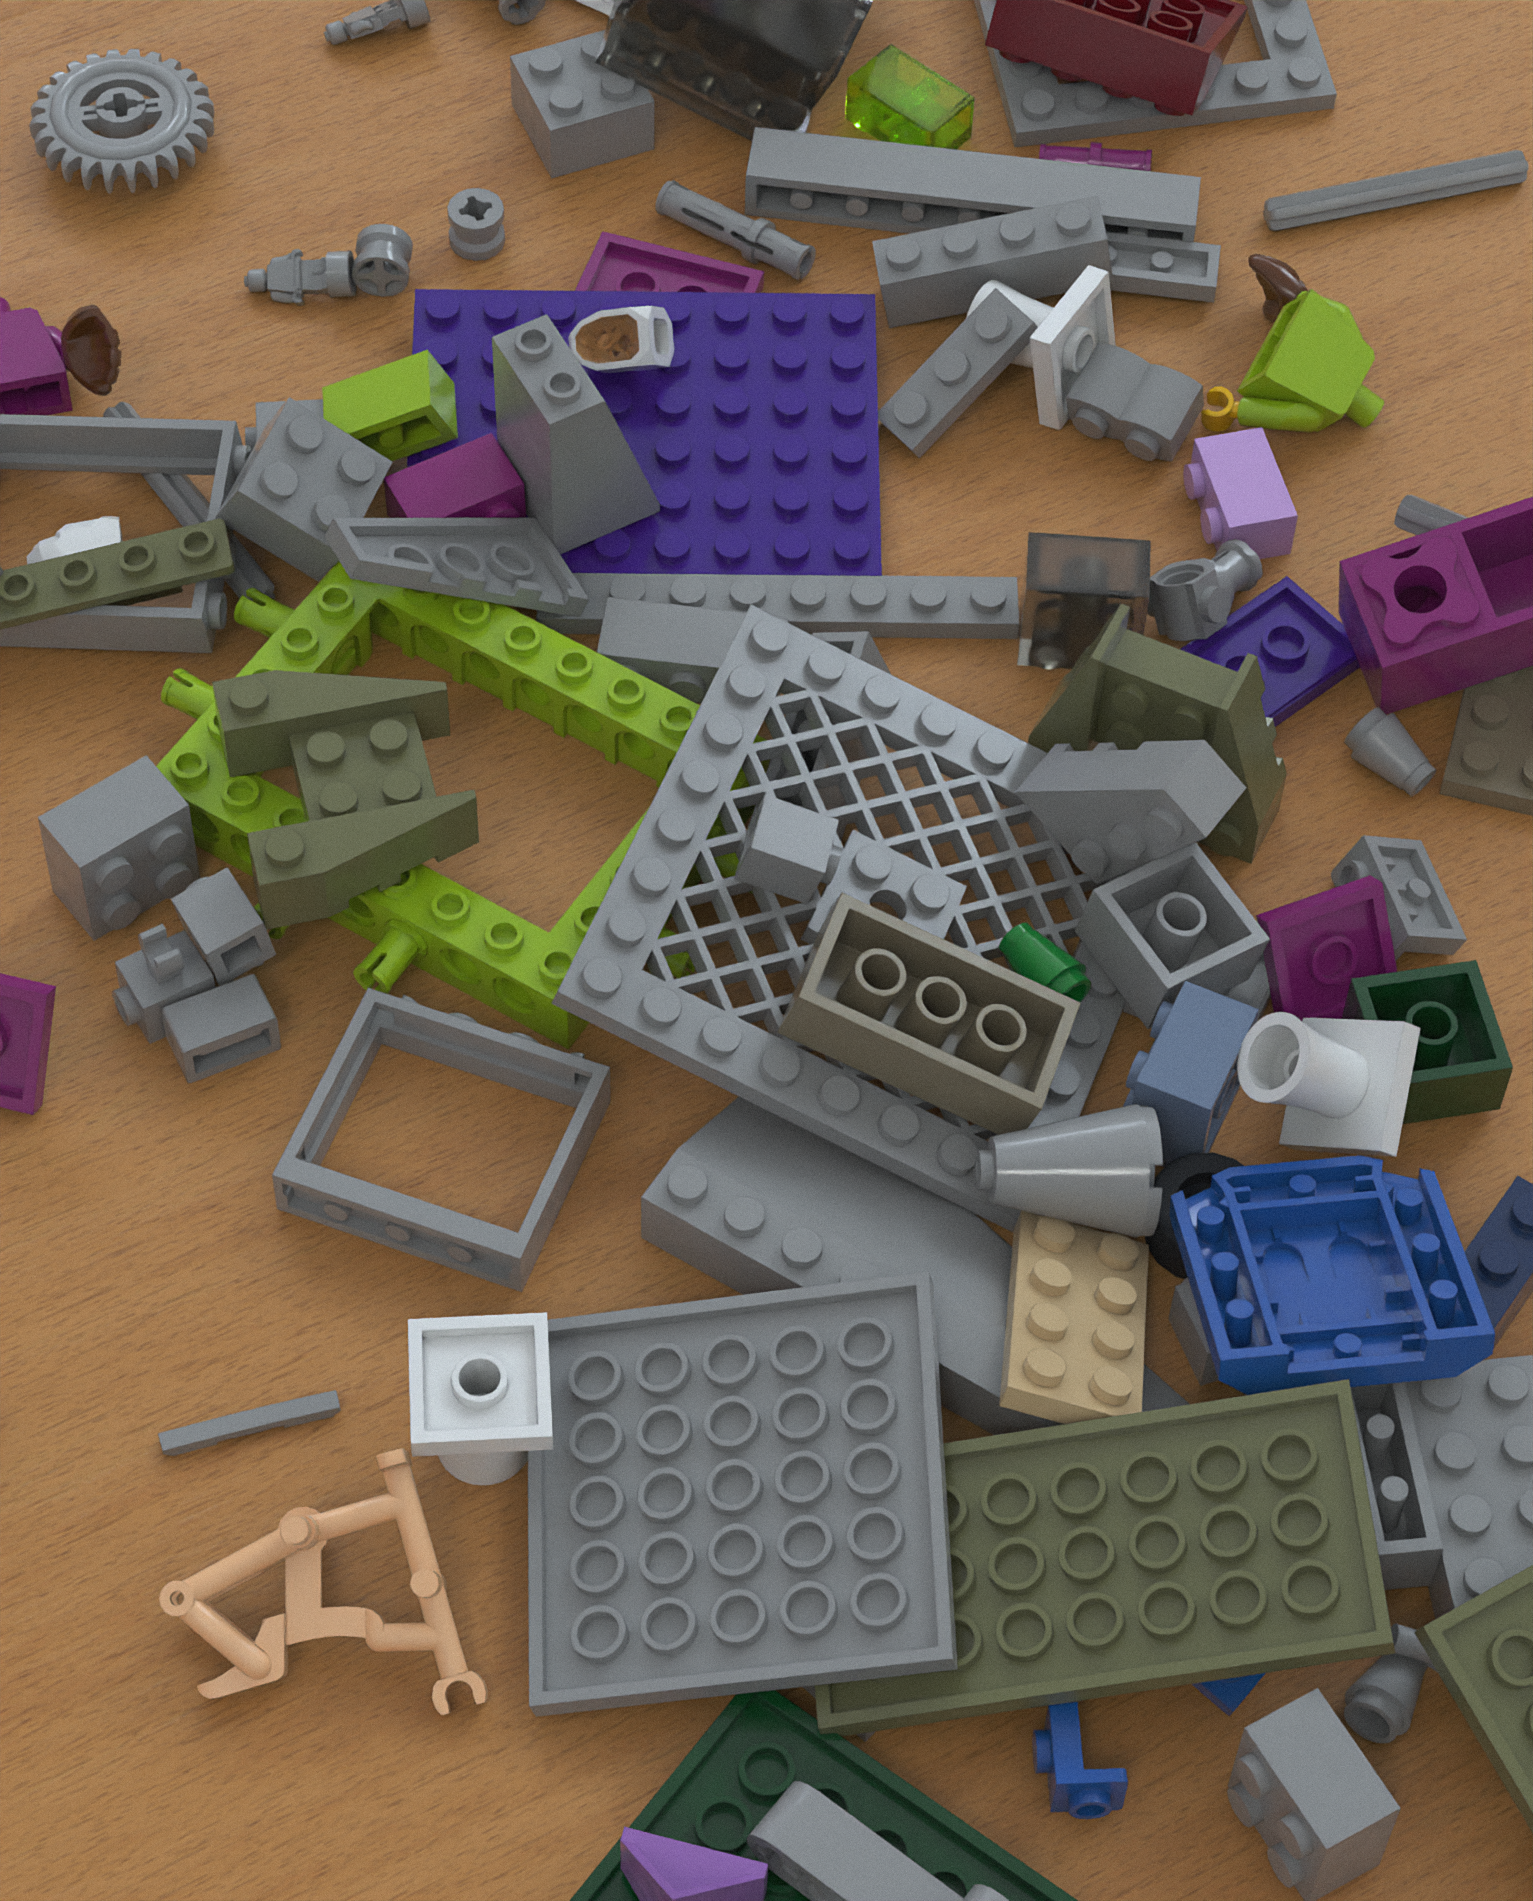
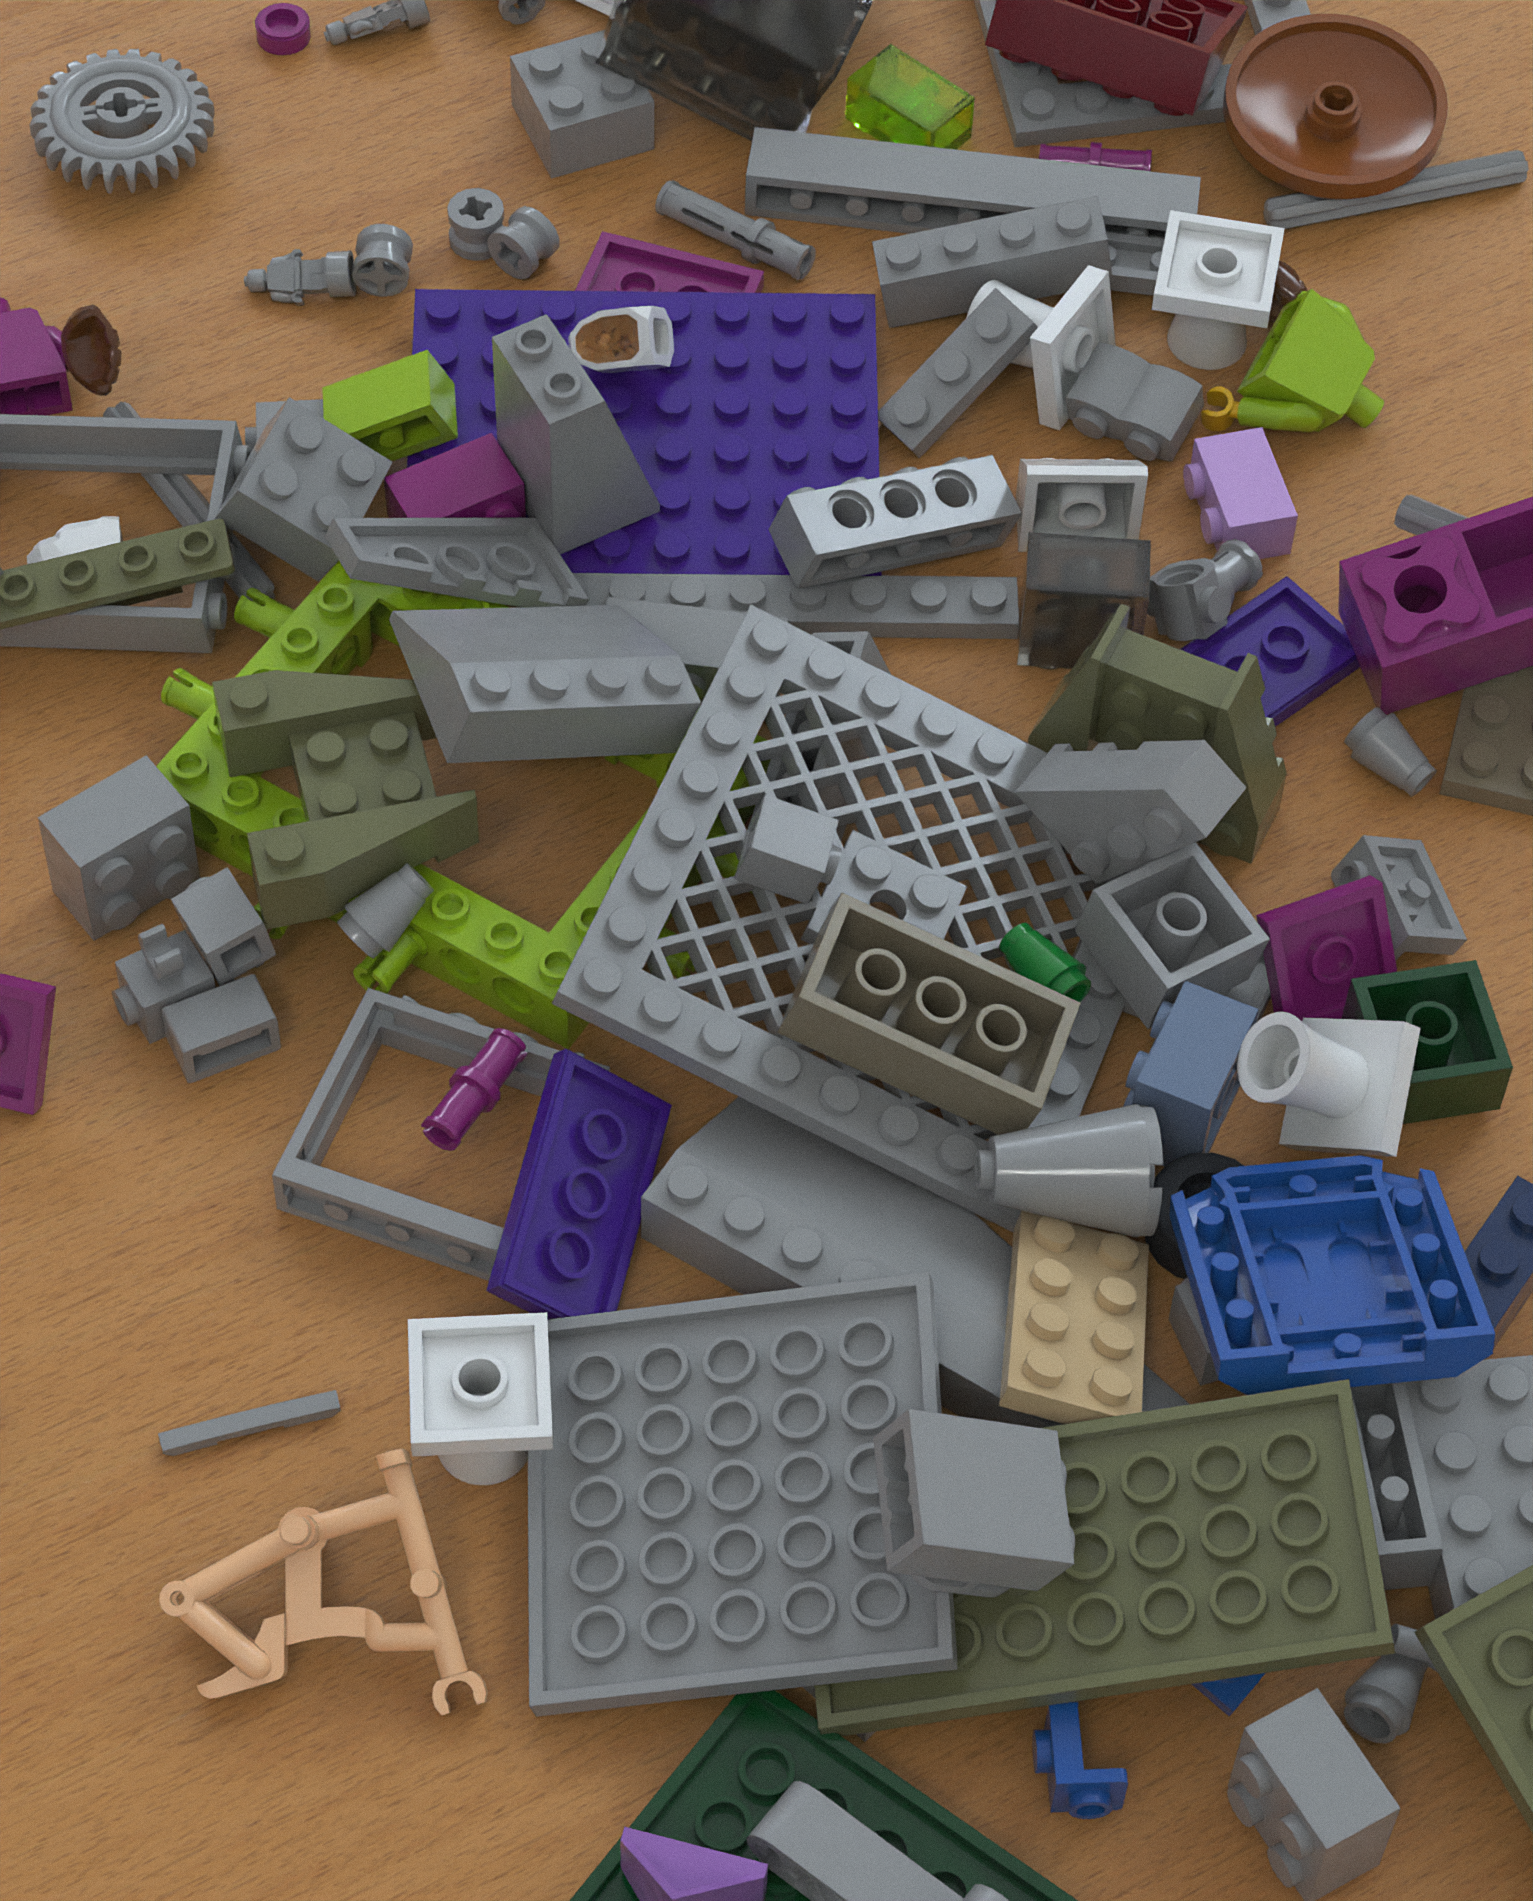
none -> magenta tile [255,3,311,55]
none -> light grey cone [337,863,434,959]
none -> light grey slope [389,605,701,763]
none -> magenta pin [421,1028,528,1151]
none -> dark purple tile [486,1048,672,1320]
none -> light grey wheel [487,206,559,280]
none -> light grey brick [768,455,1022,589]
none -> light grey brick [873,1409,1075,1598]
none -> white slope [1016,458,1148,553]
none -> white plant [1152,210,1285,370]
none -> dark orange dish [1223,14,1448,199]

